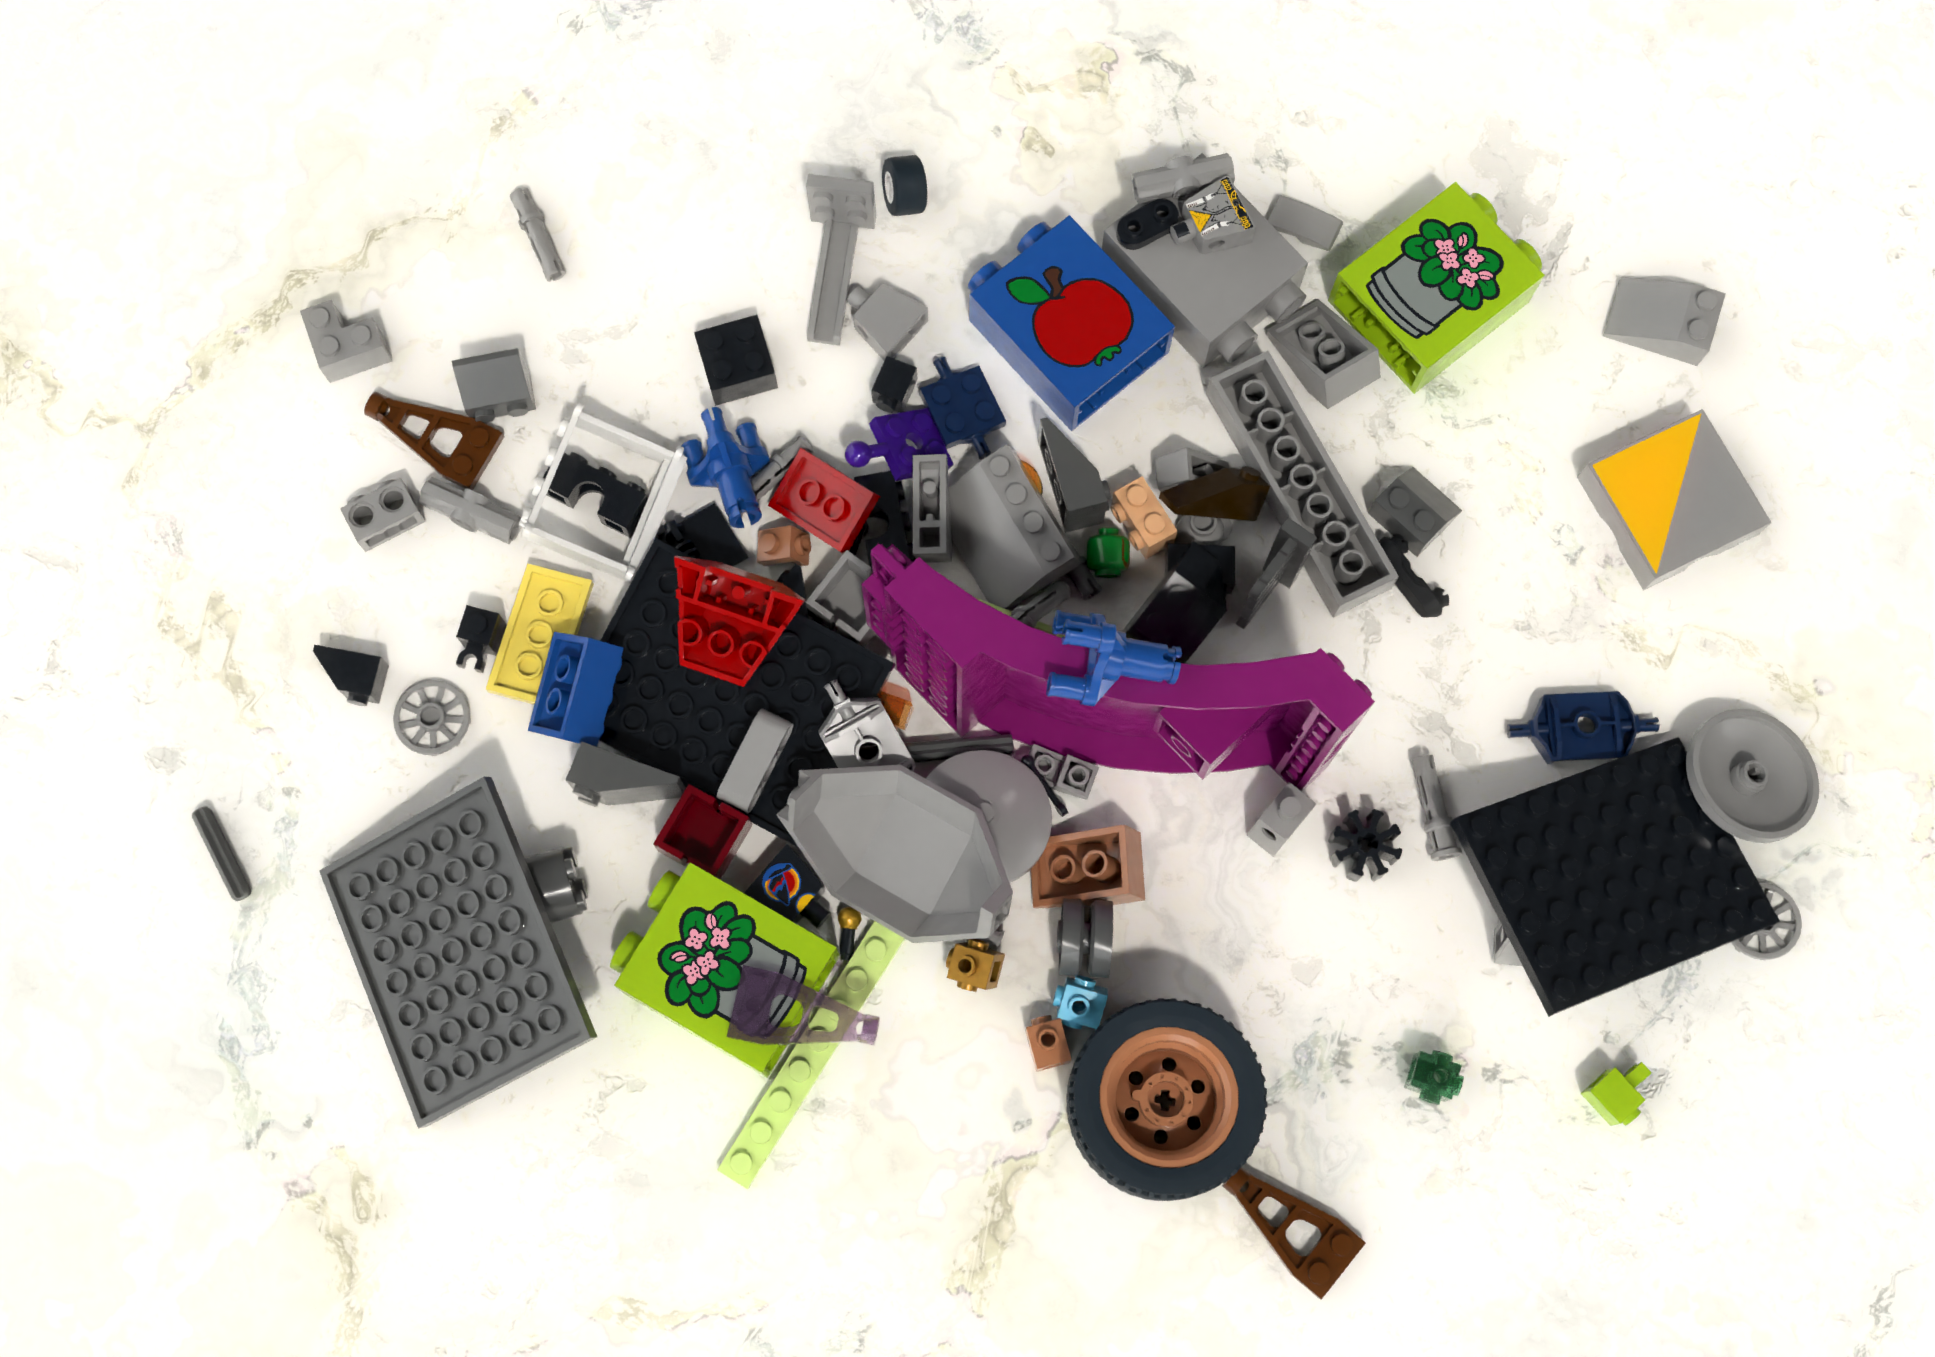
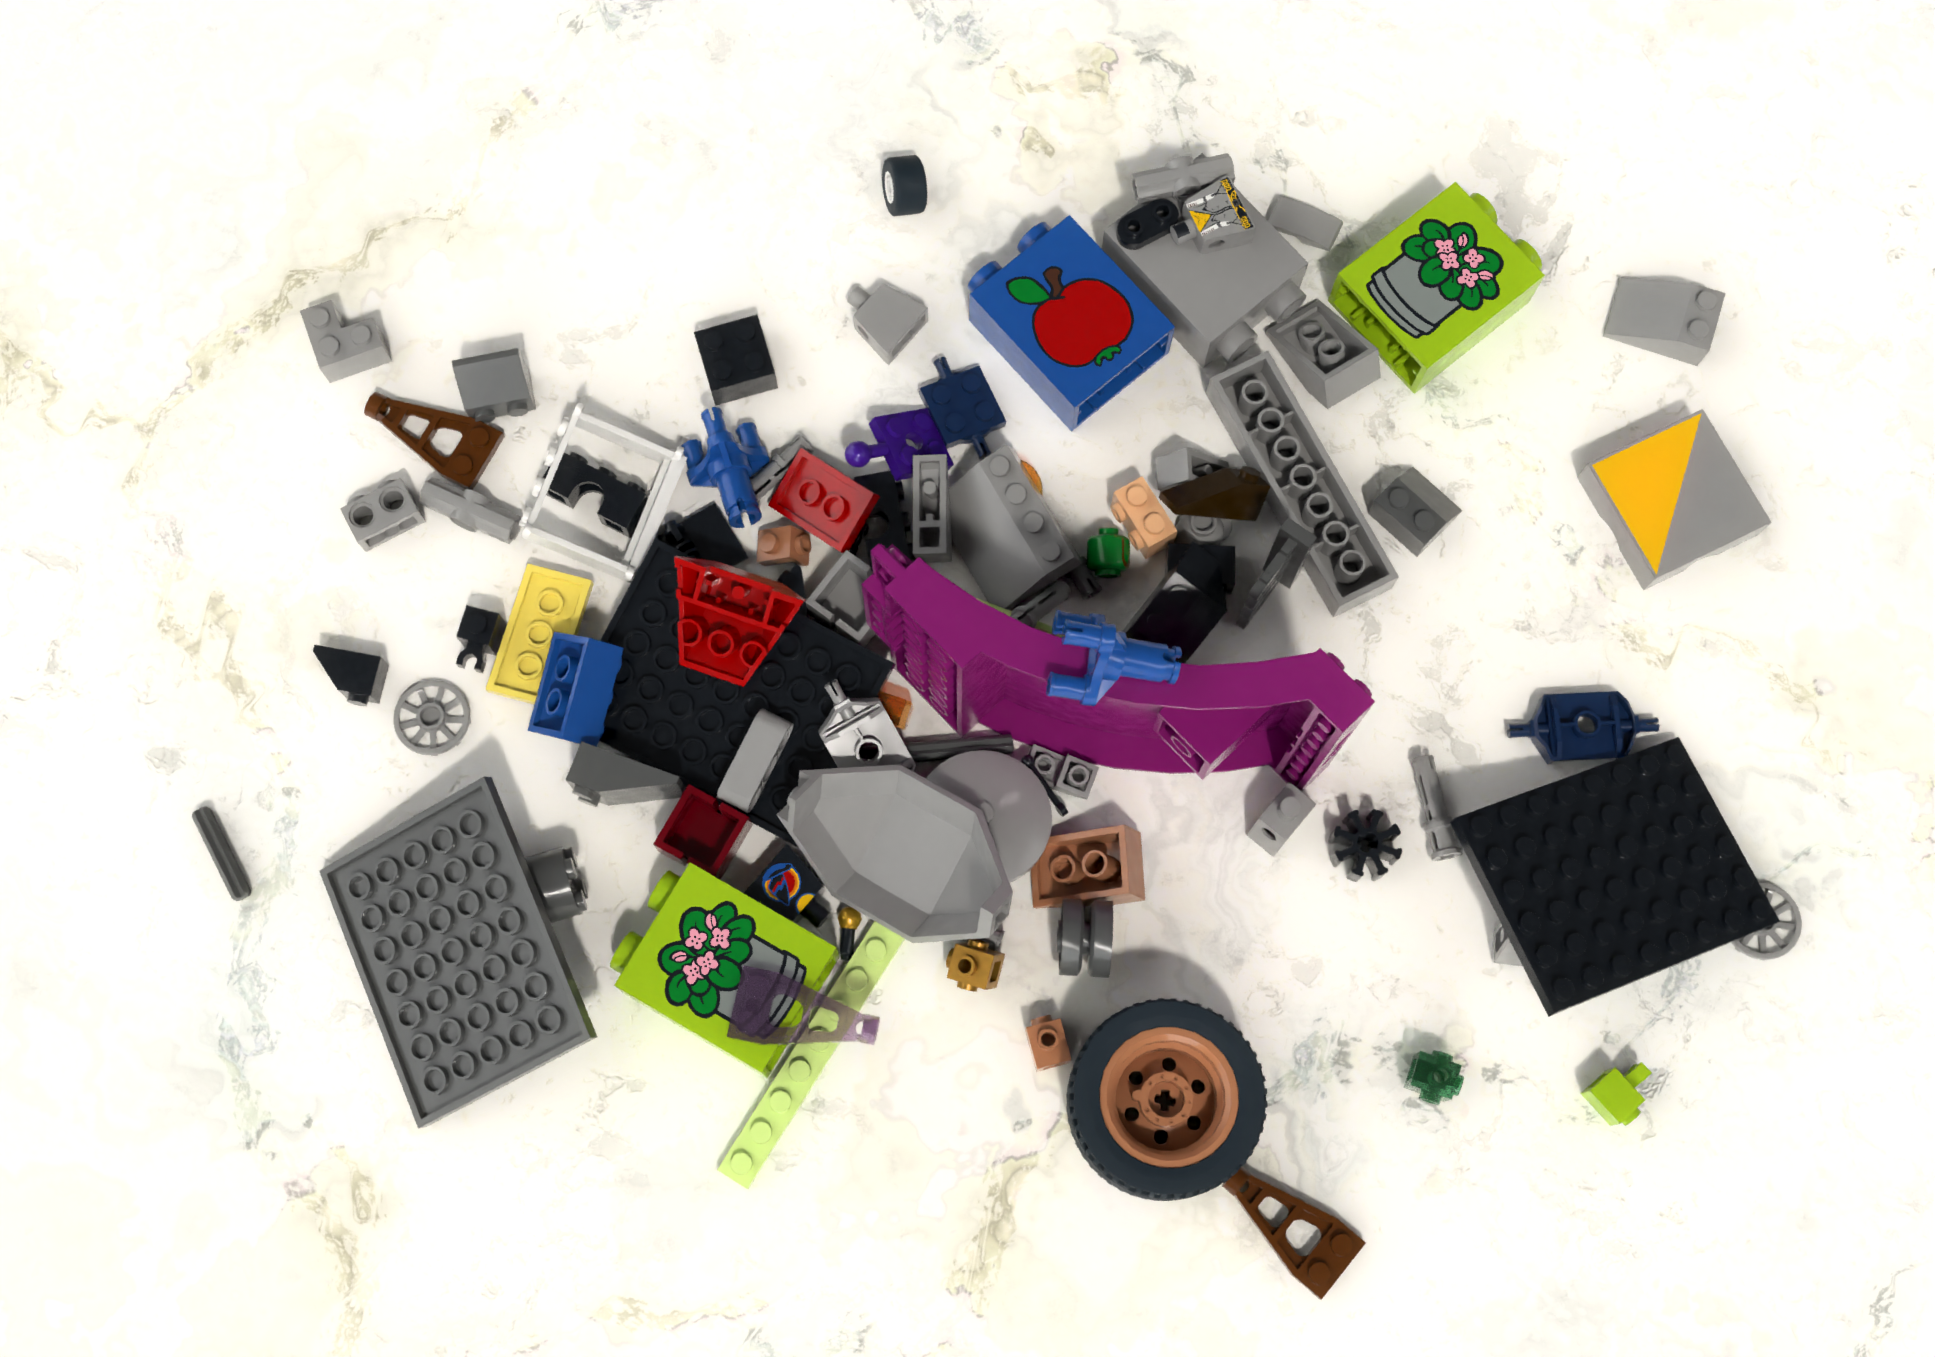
light grey pin [509,188,566,282] -> none
light grey bracket [806,174,876,346] -> none
black brick [871,356,918,413] -> none
dark grey slope [1038,417,1111,533] -> none
medium azure brick [1052,975,1108,1029] -> none
black piece [1379,534,1449,618] -> none
light grey dish [1686,709,1819,843] -> none

